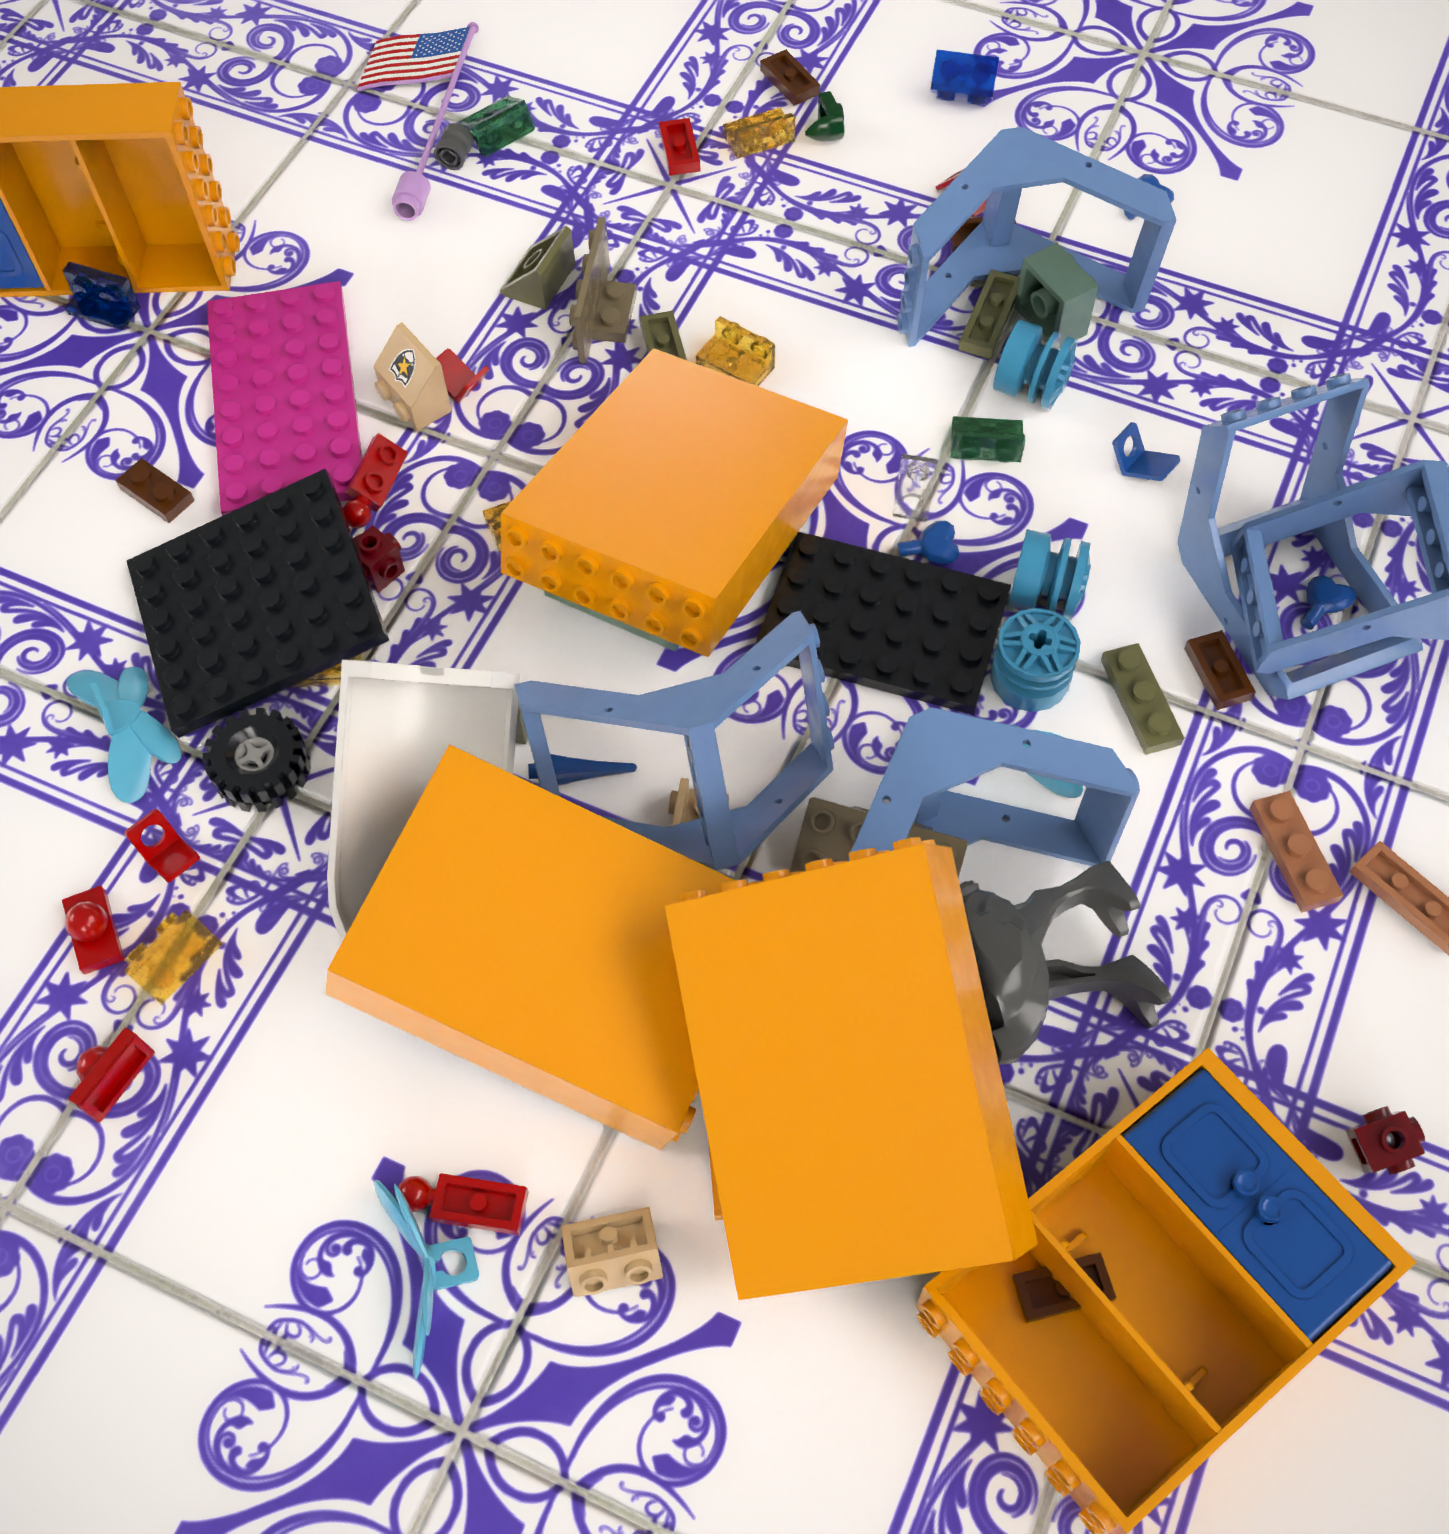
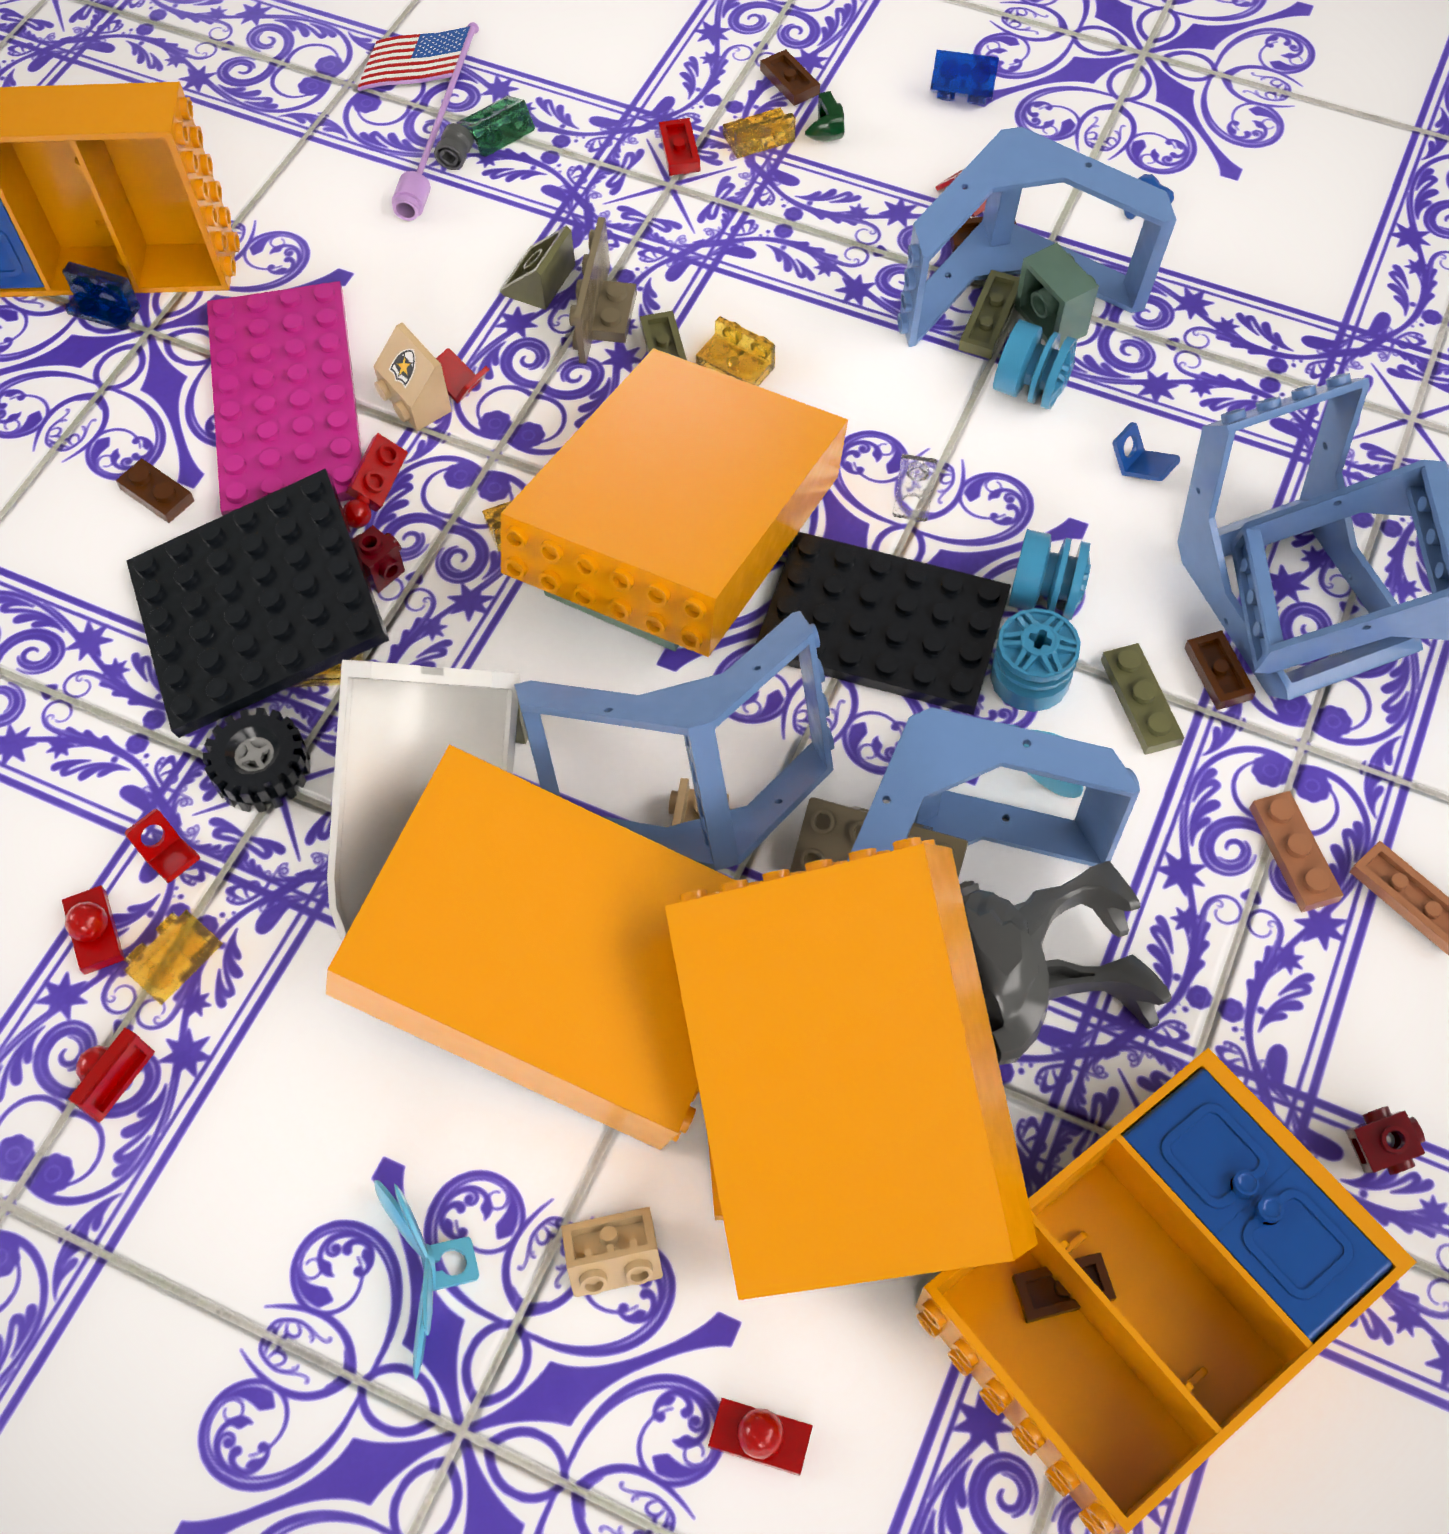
medium azure piece [67,667,182,803] -> none
red plate [396,1173,529,1236] -> none
blue piece [528,754,637,786] -> none
blue rock [897,520,959,565] -> none
clear green bracket [950,416,1026,463] -> none
blue rock [1300,575,1357,630] -> none
none -> red tile [708,1397,813,1476]

